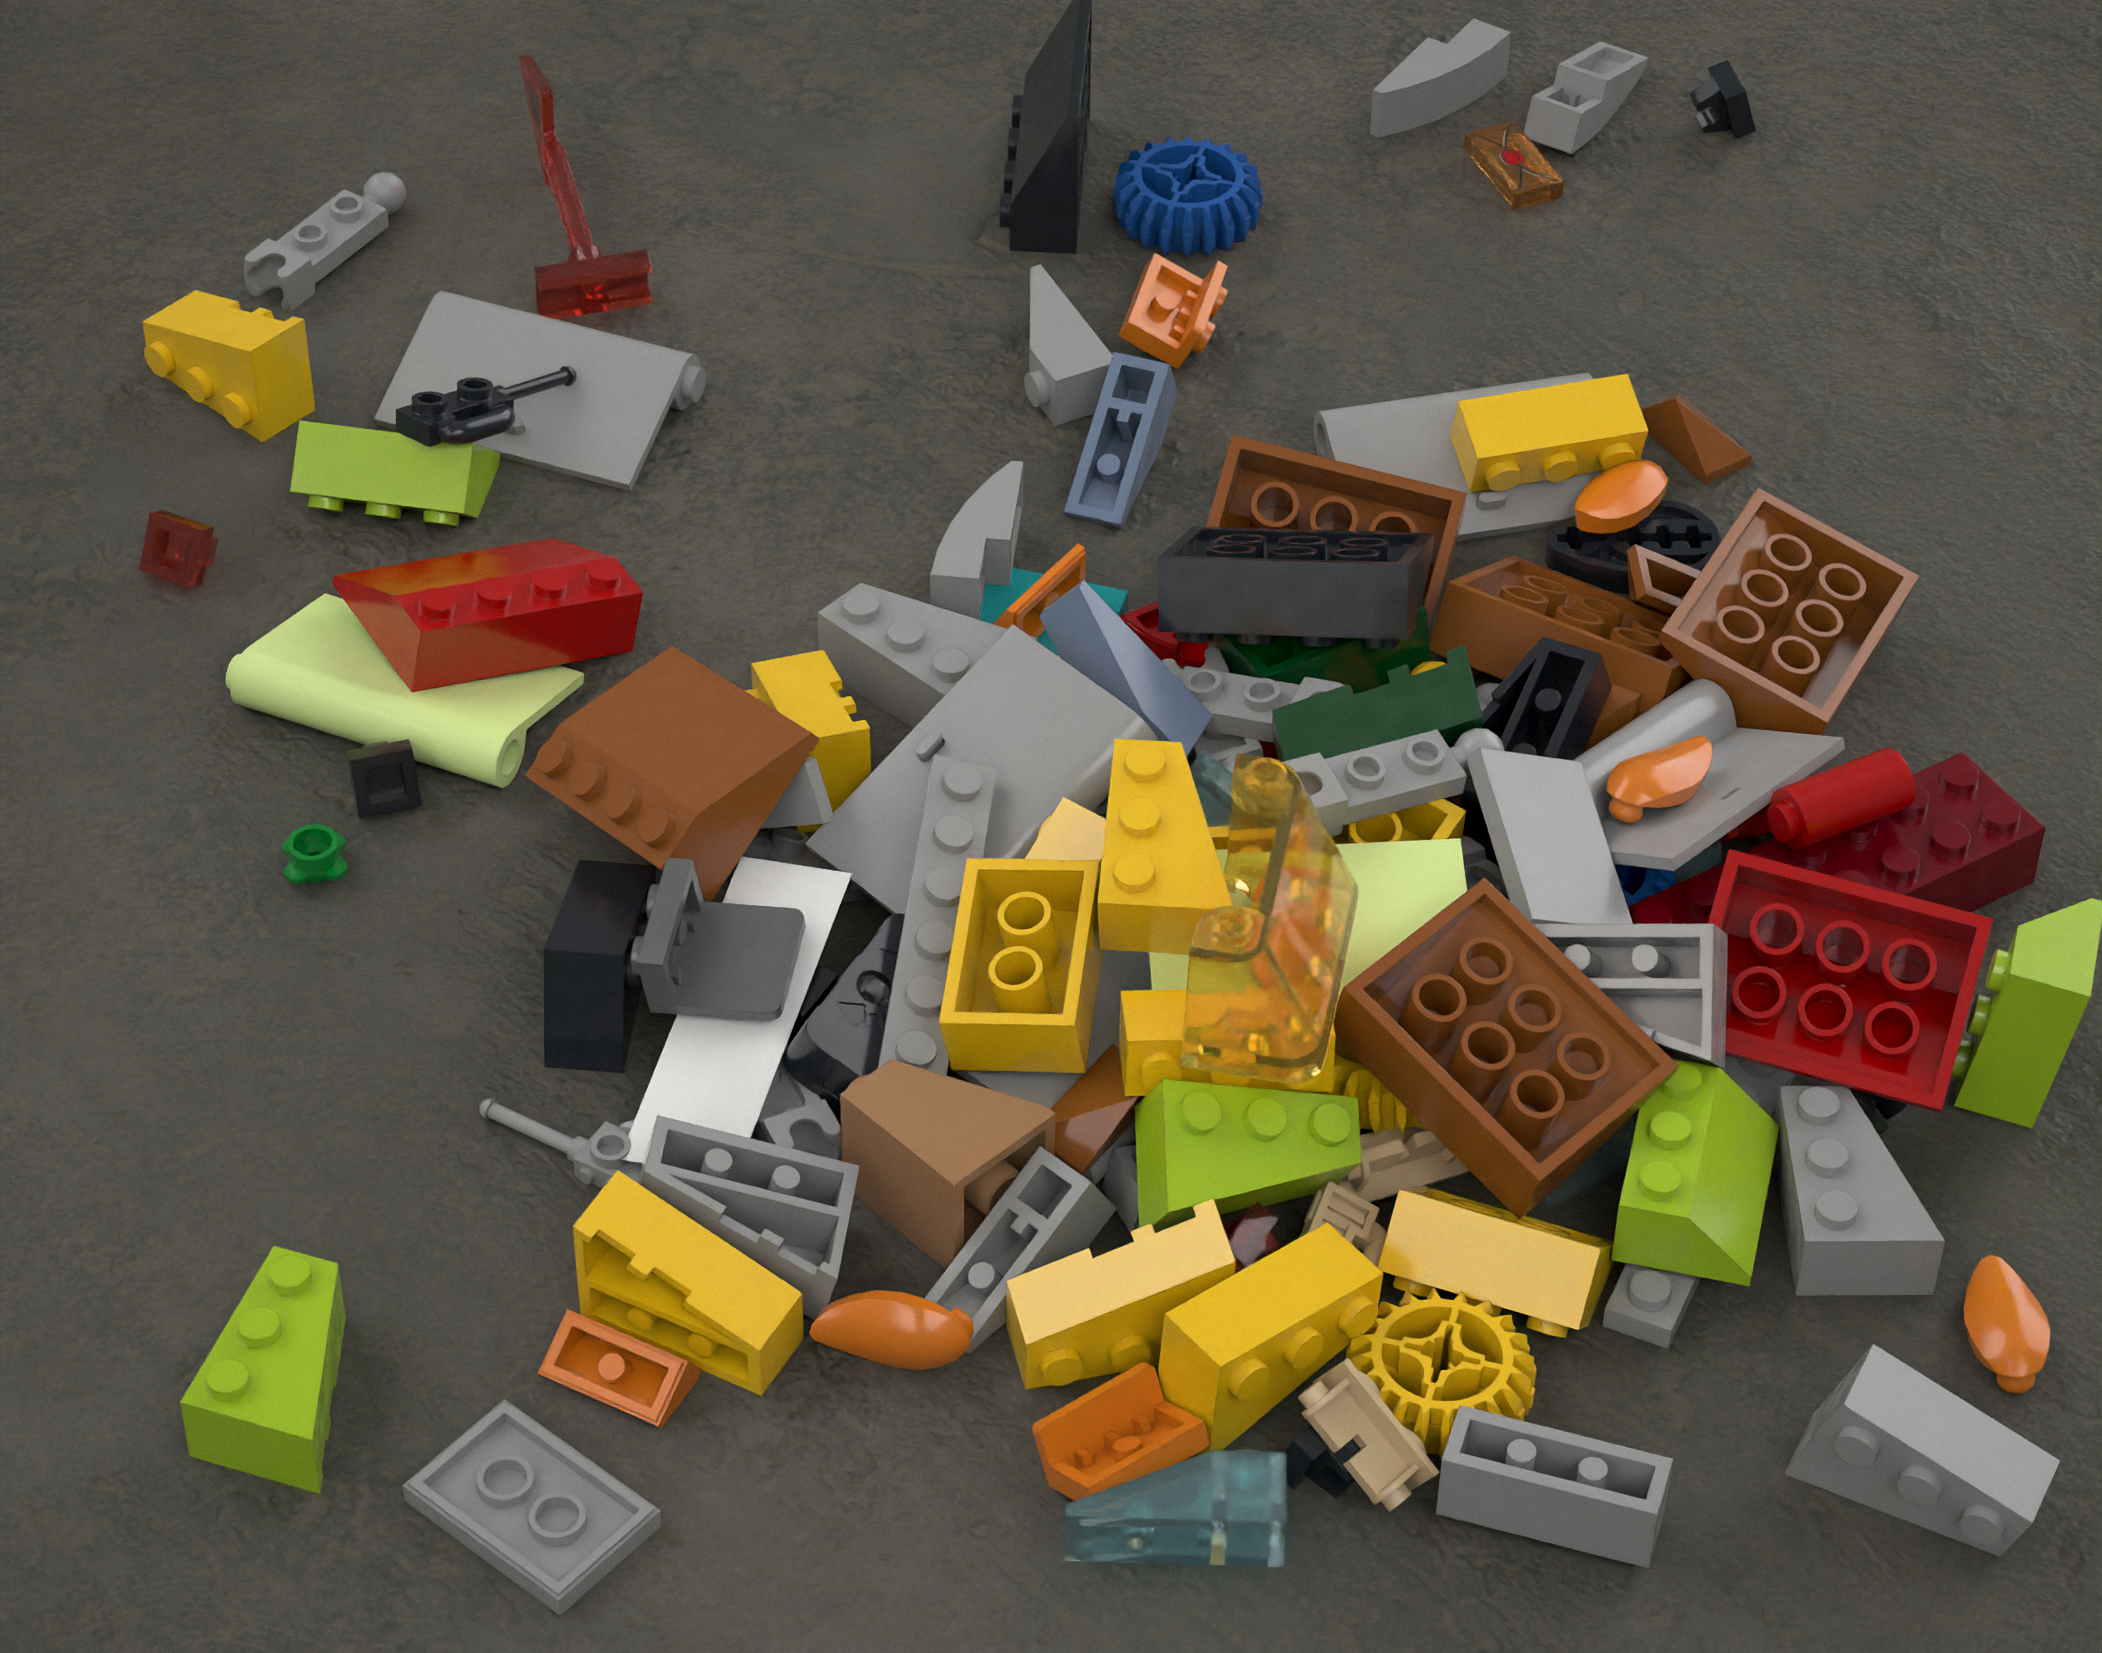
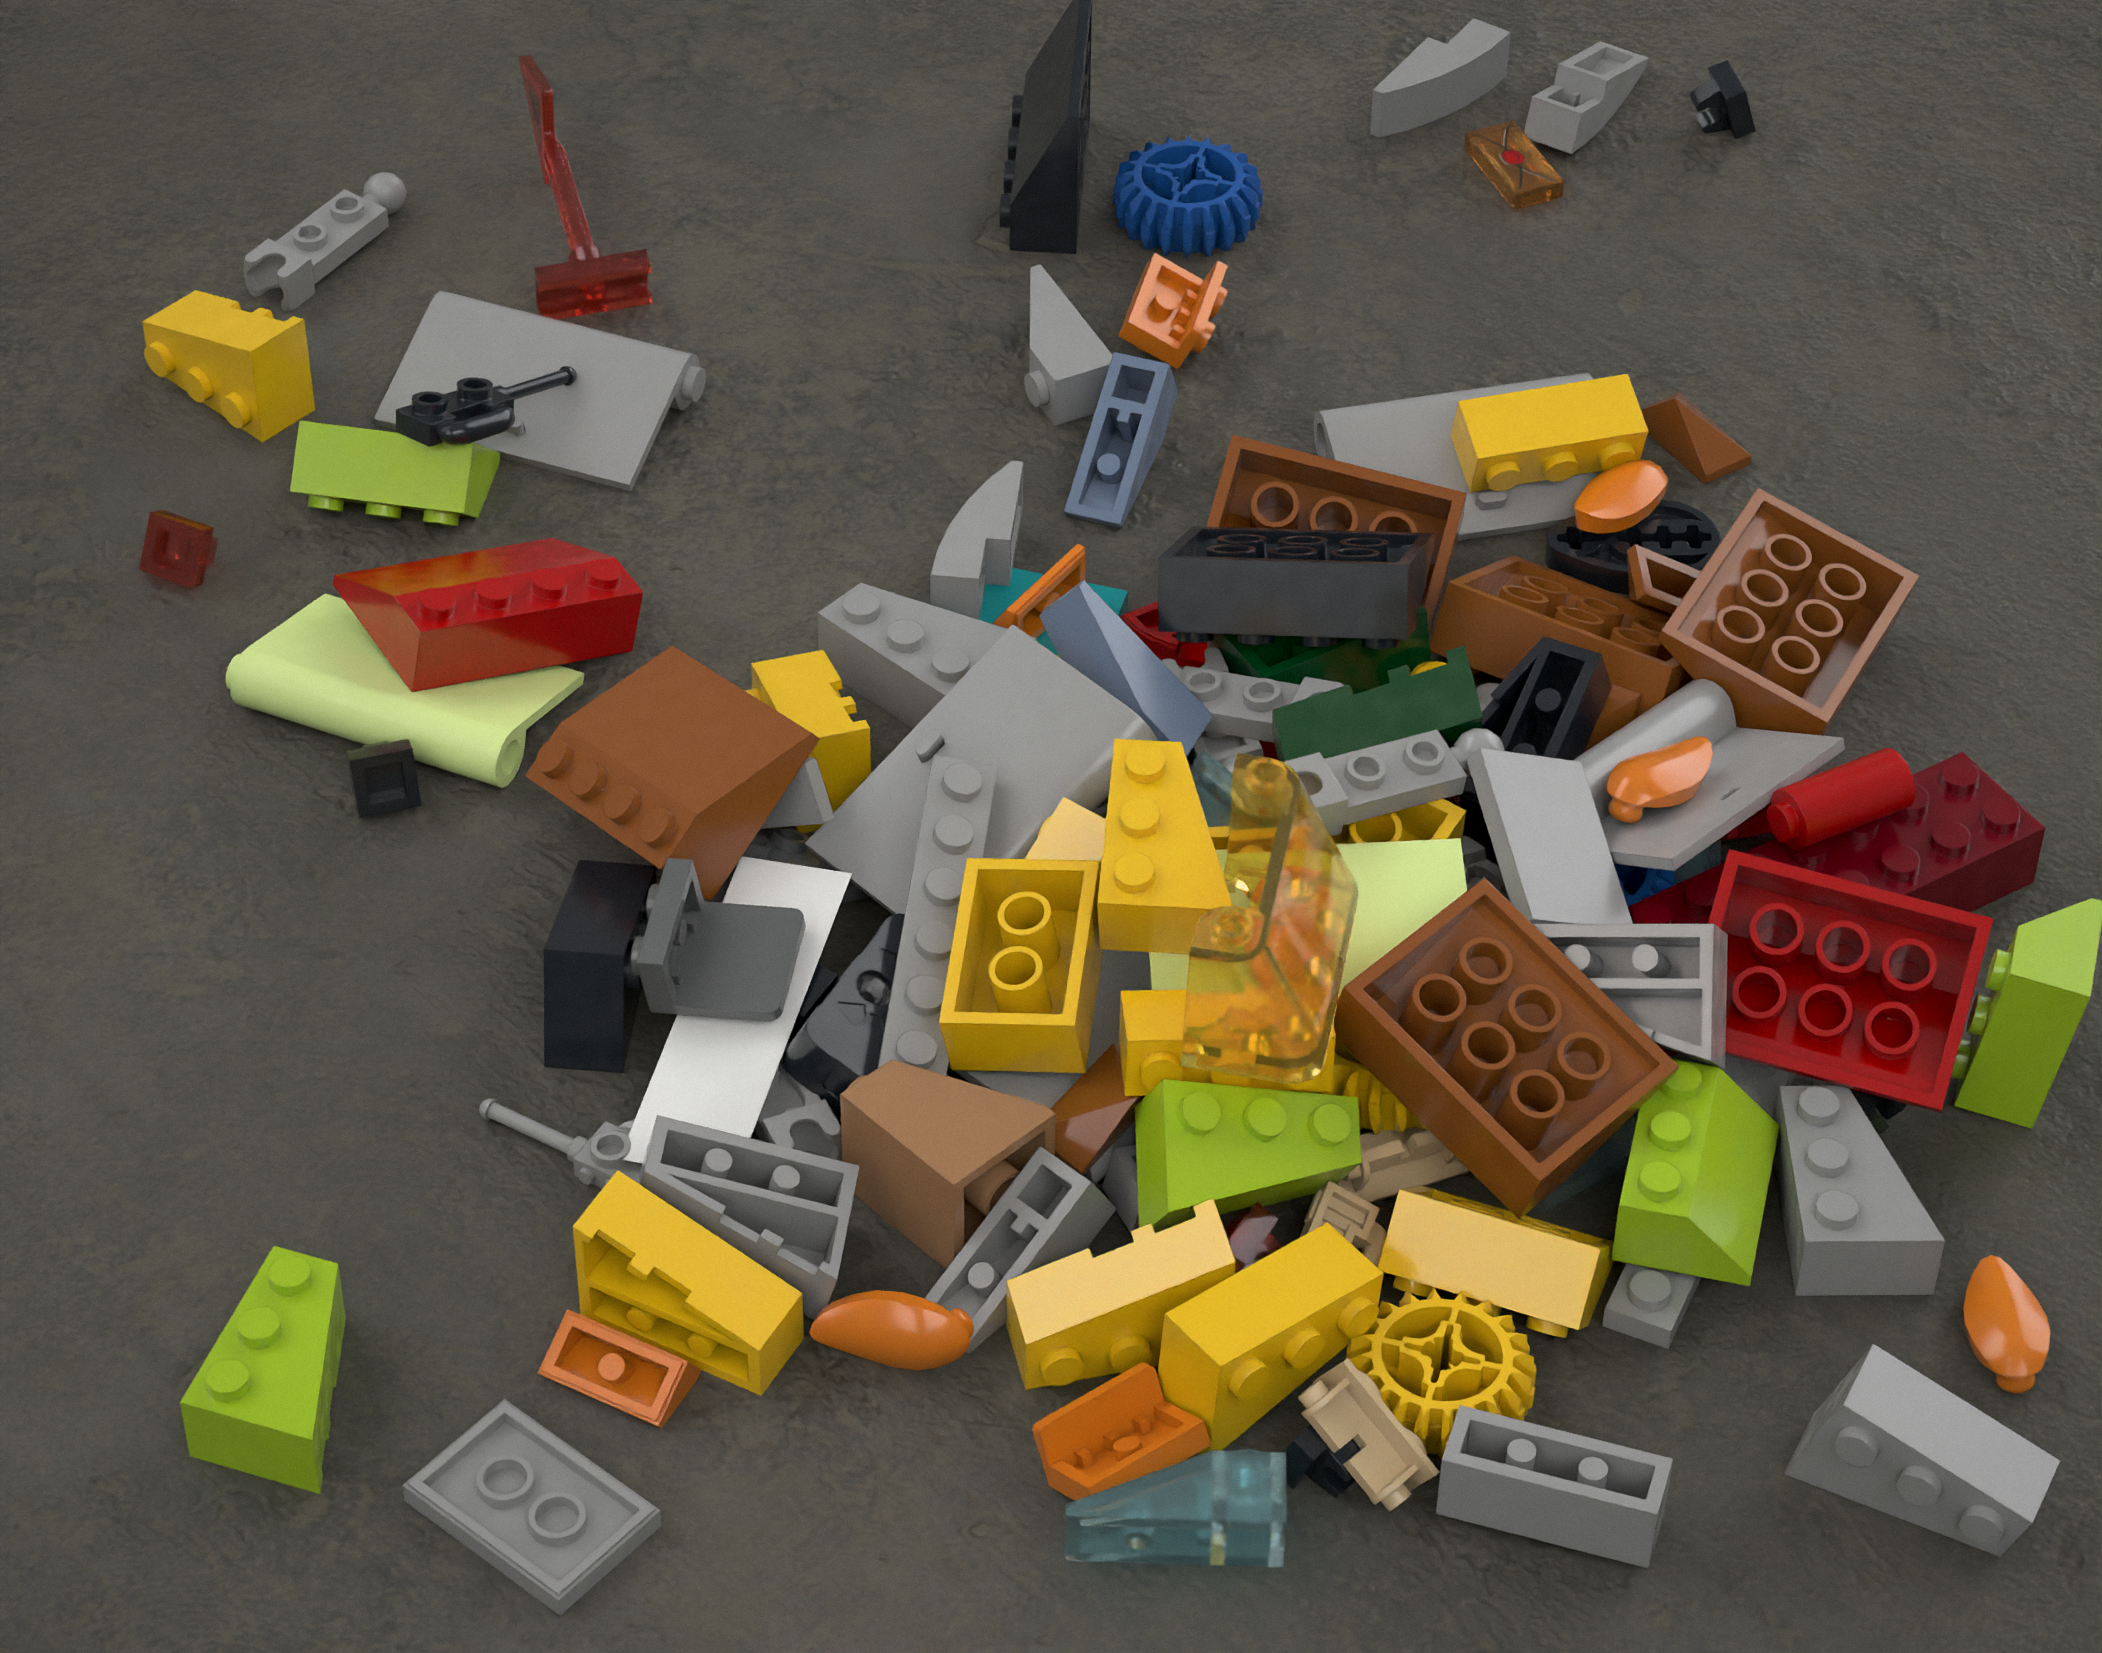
green plate [282,824,348,884] -> none

